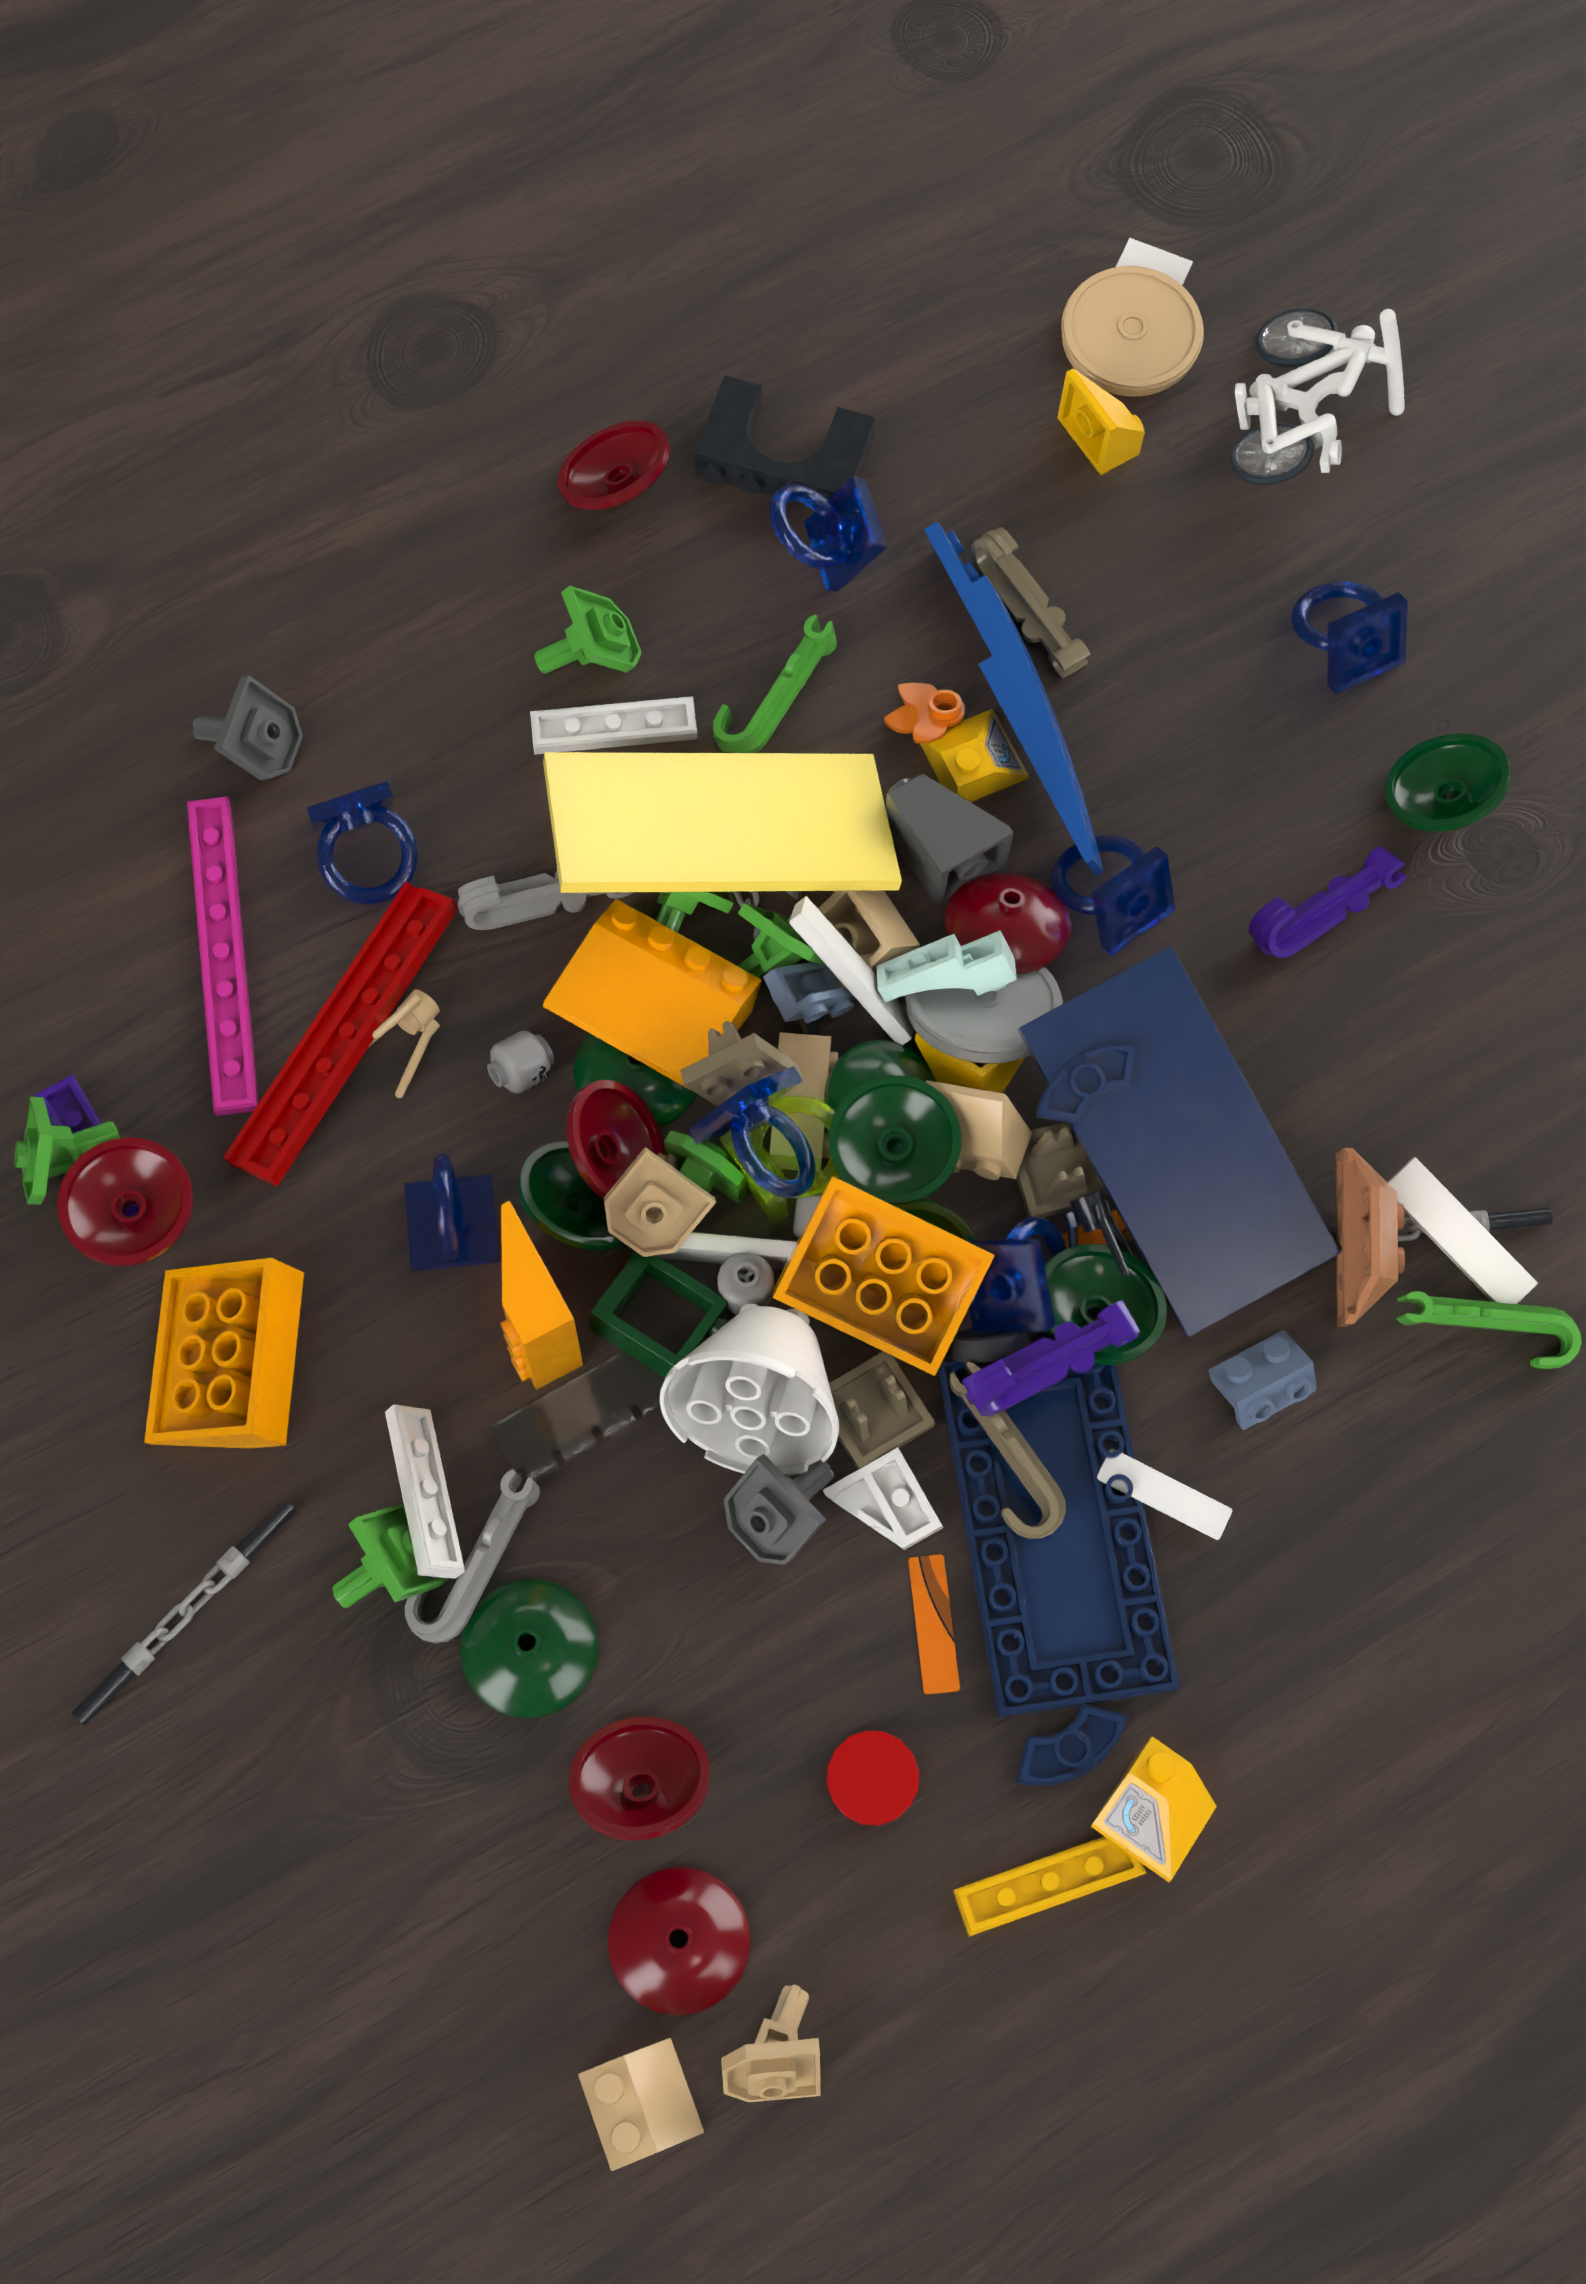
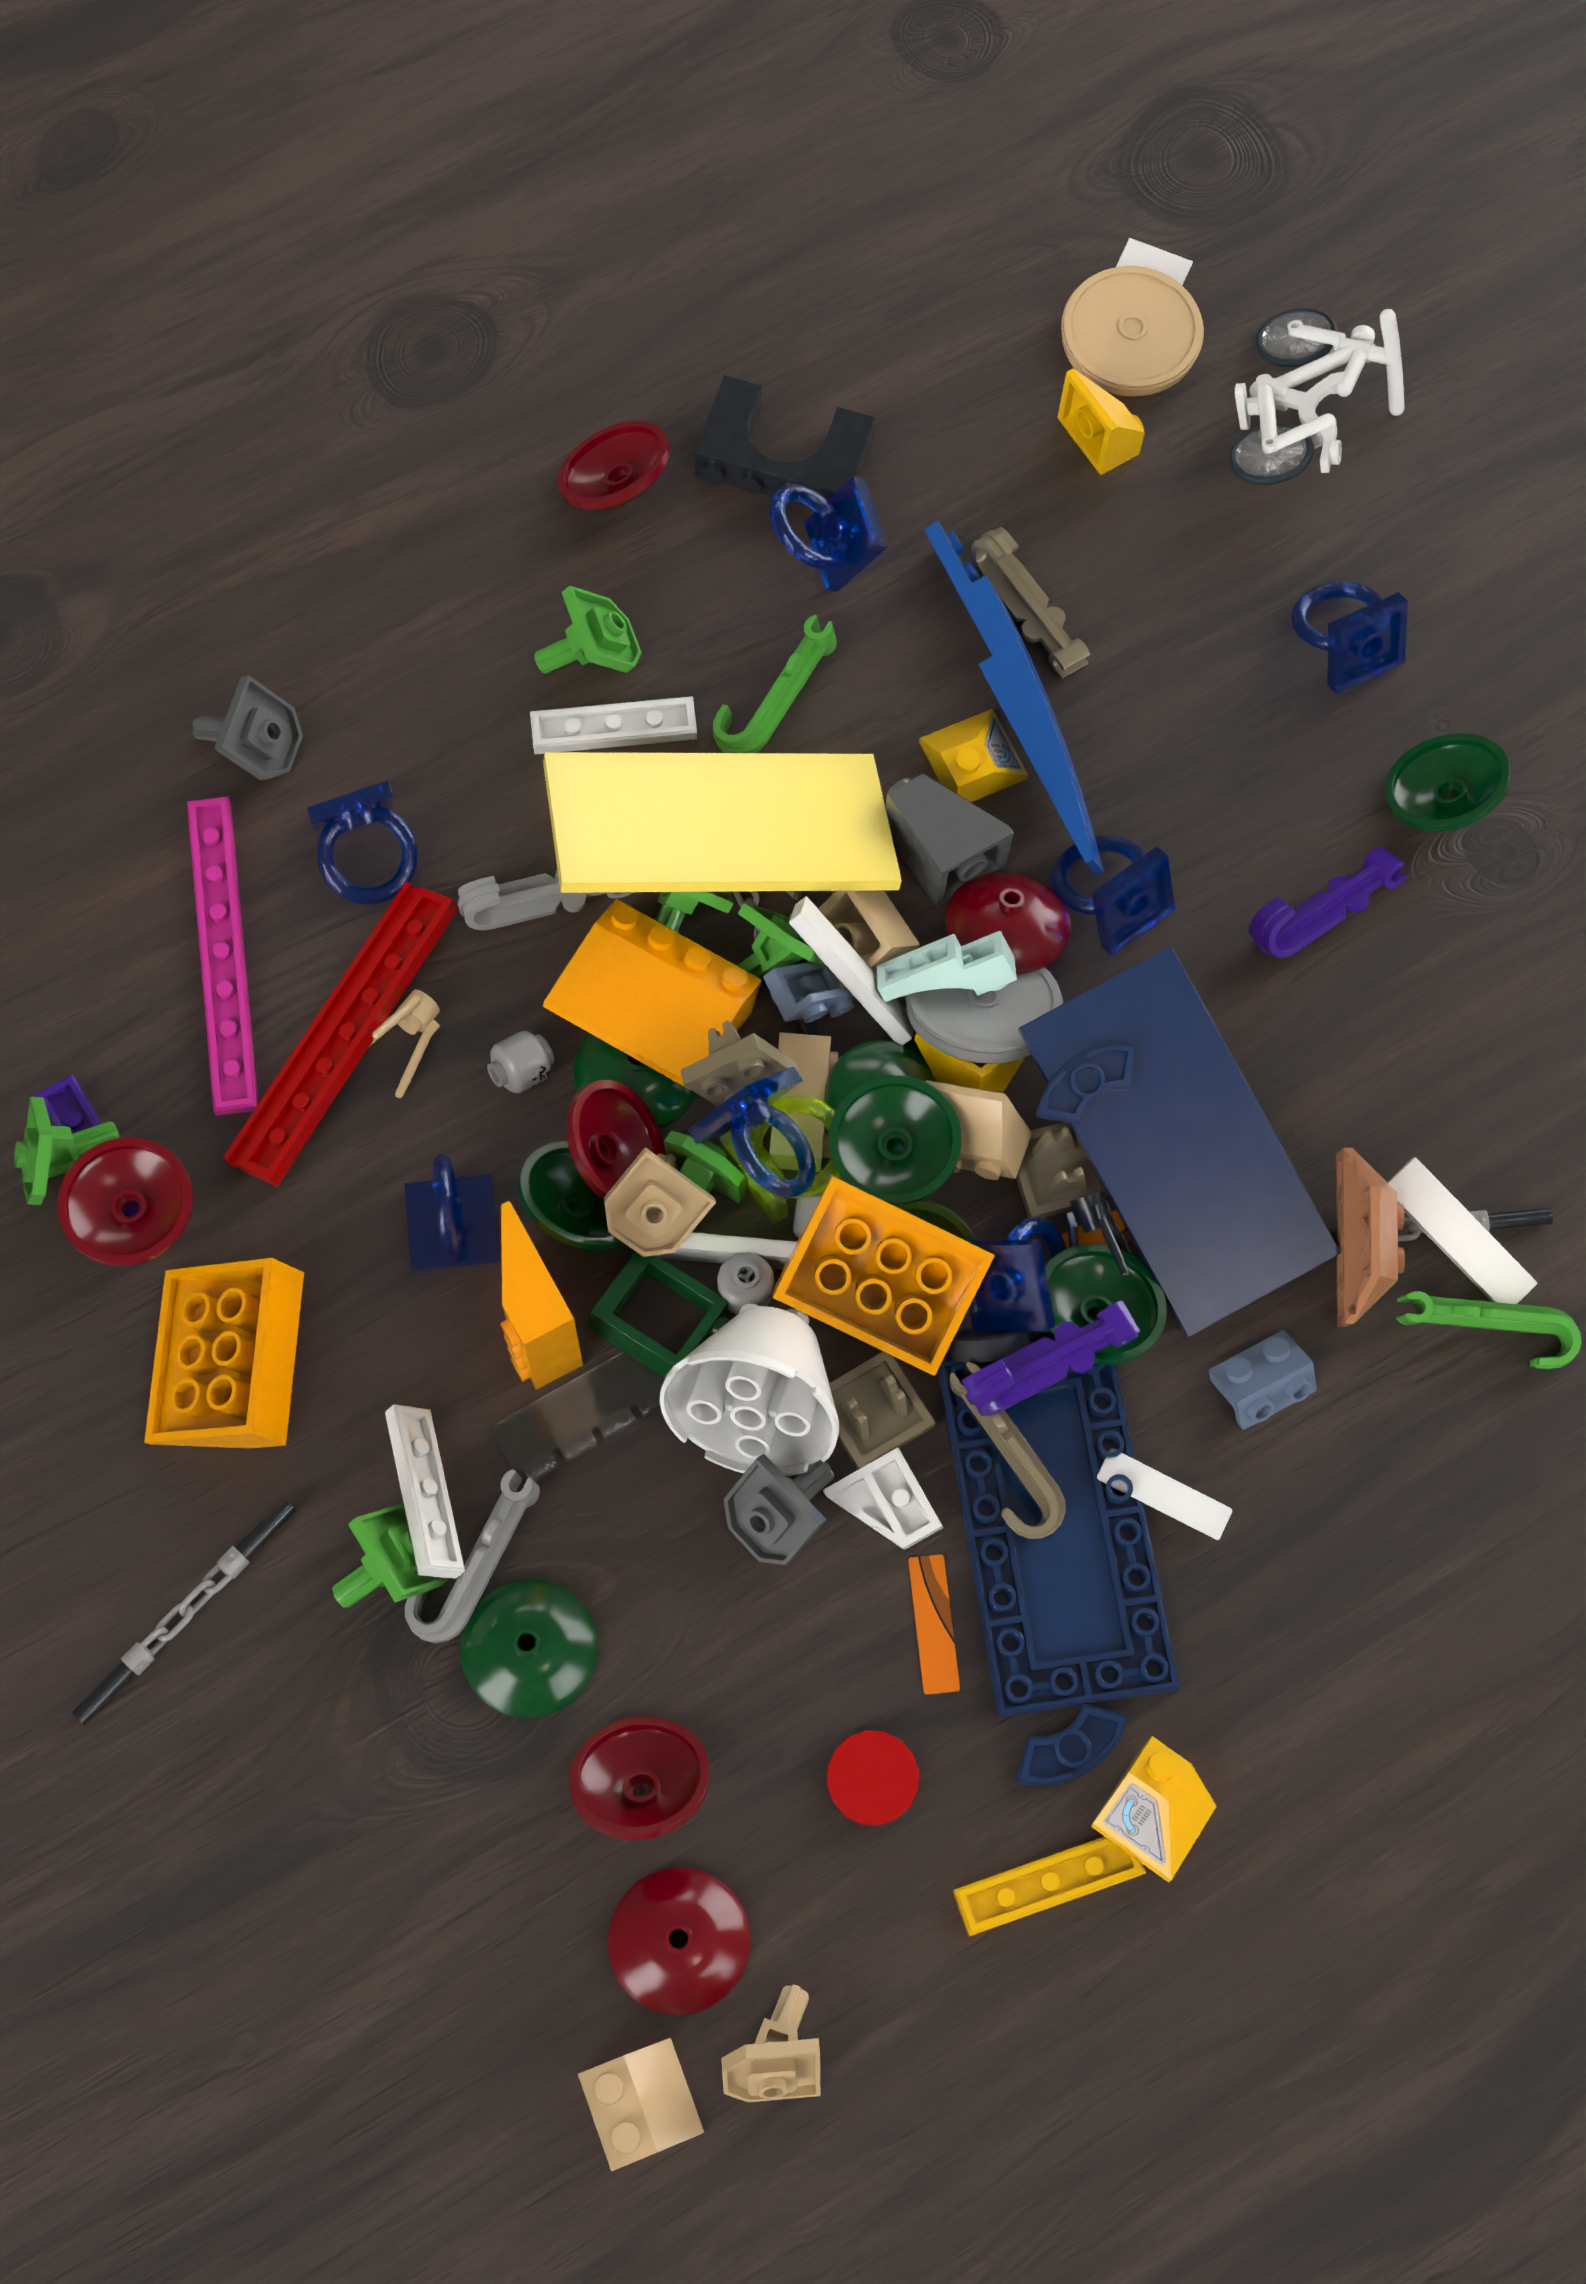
orange plate [884,683,965,743] -> none

